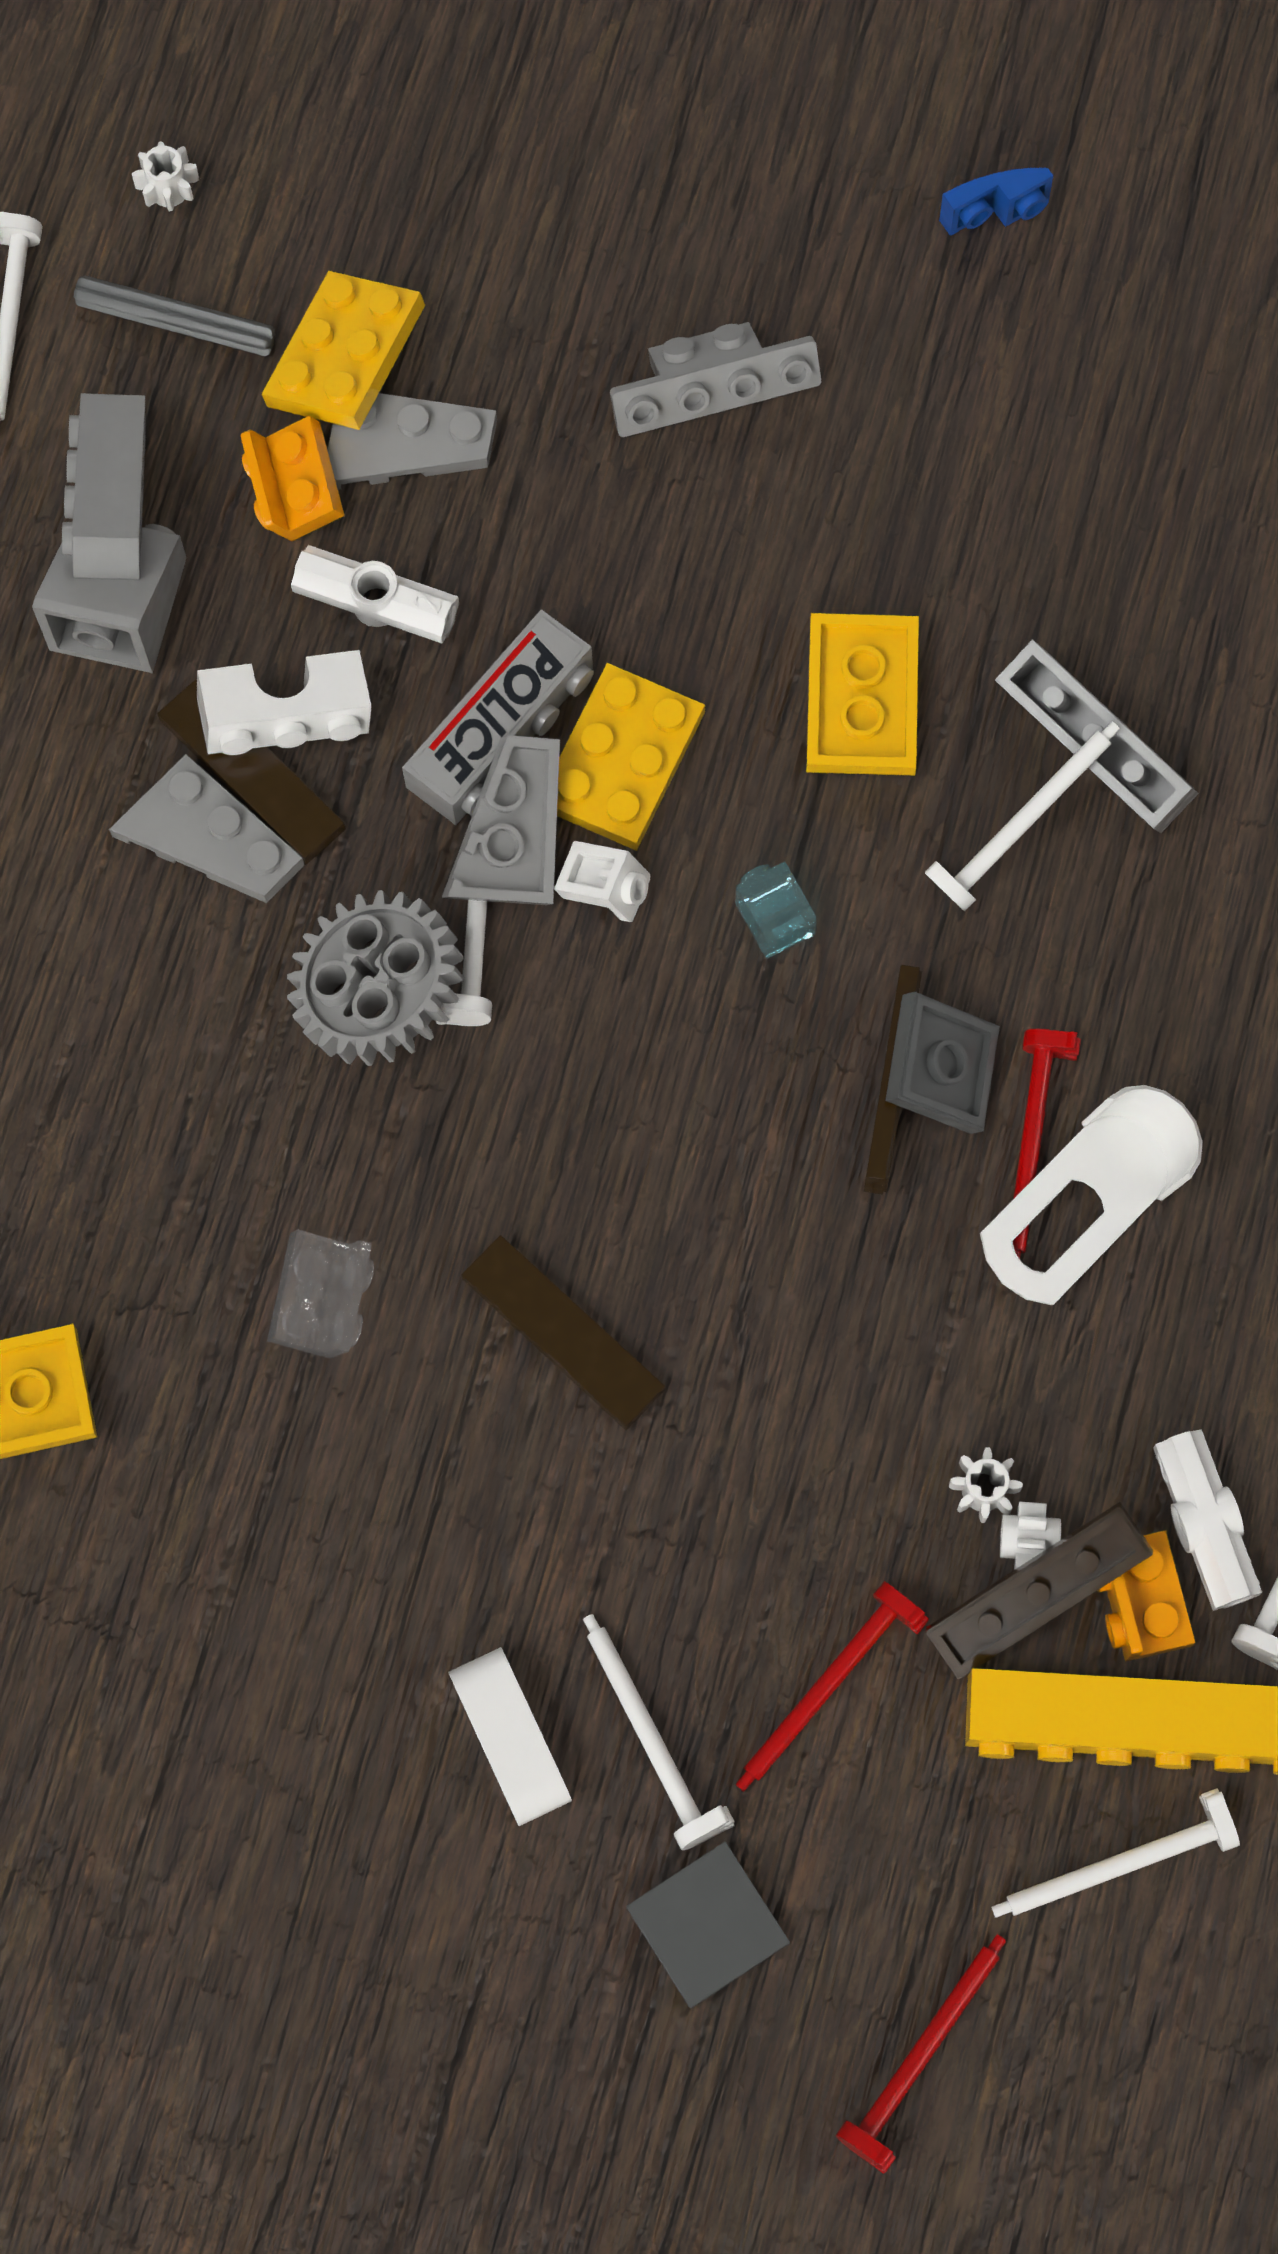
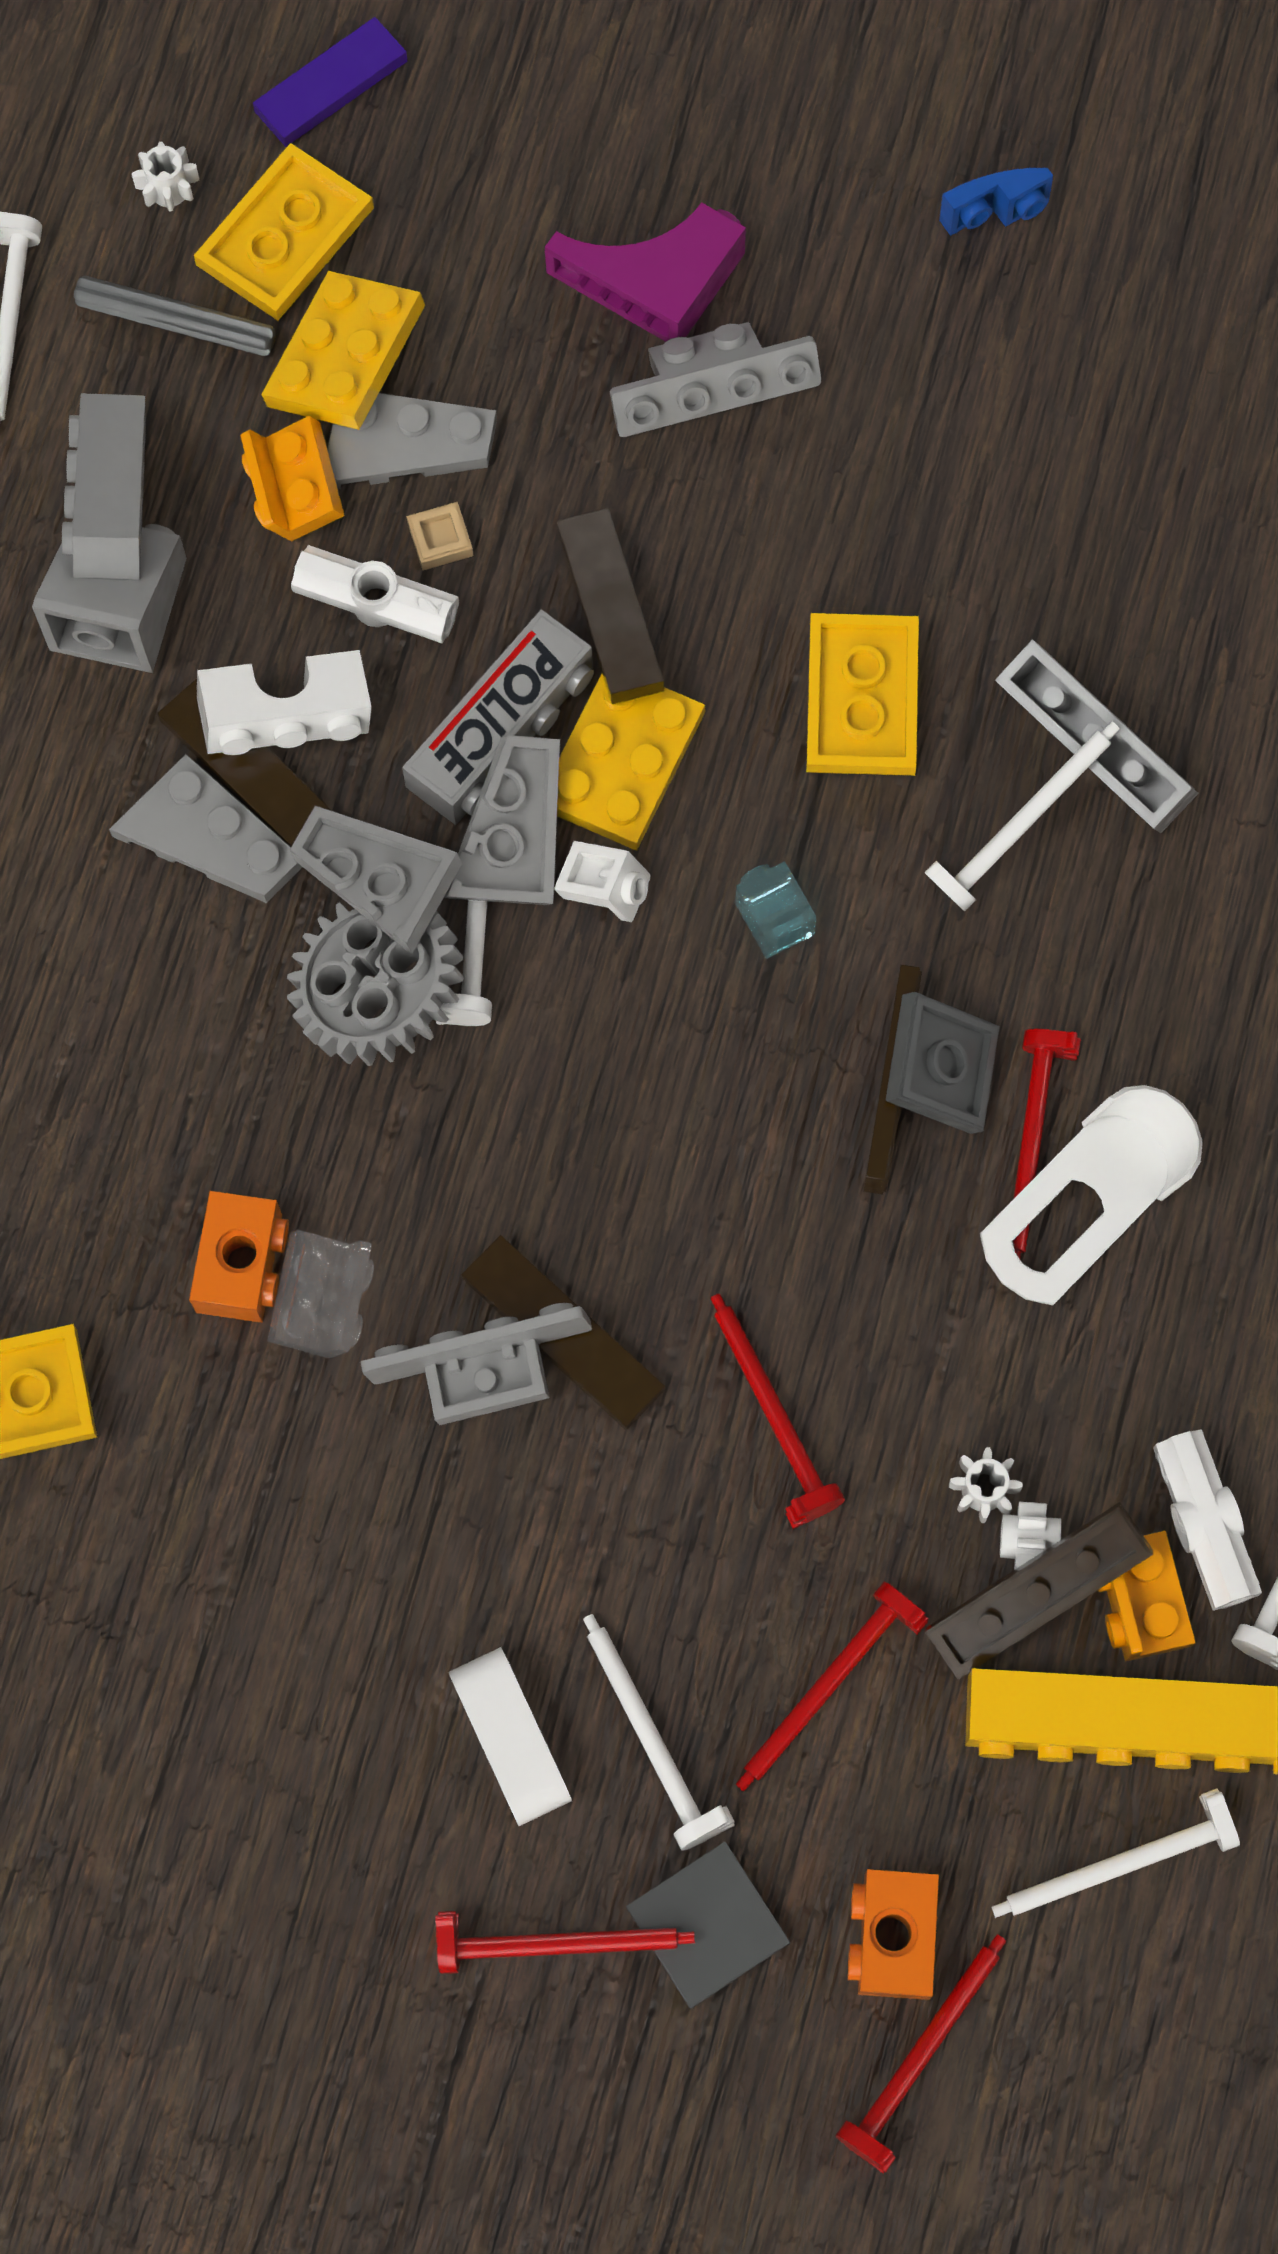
none -> orange brick [189,1191,289,1323]
none -> yellow plate [194,143,374,321]
none -> dark purple tile [253,17,408,147]
none -> light grey wing [290,806,462,954]
none -> light grey bracket [361,1303,592,1425]
none -> tan tile [406,502,474,571]
none -> red piece [435,1911,695,1974]
none -> magenta arch [545,202,746,342]
none -> dark brown tile [557,508,664,704]
none -> red piece [710,1294,845,1529]
none -> orange brick [848,1869,939,2000]

